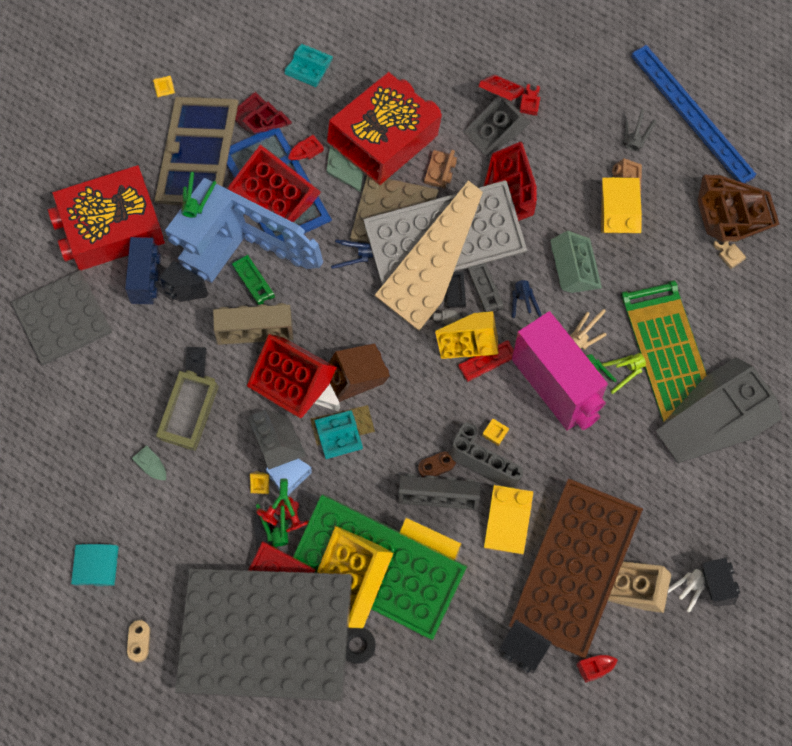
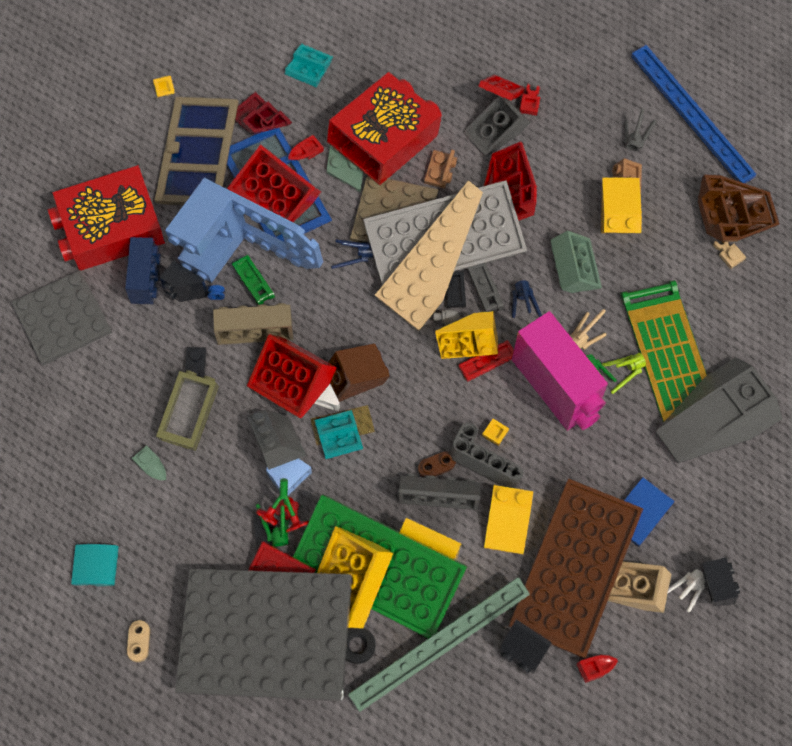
green plant [181,171,216,218] -> none
yellow slope [250,471,270,494] -> none
none -> blue bush [208,285,225,300]
none -> sand green plate [348,577,530,712]
none -> blue tile [624,478,675,547]

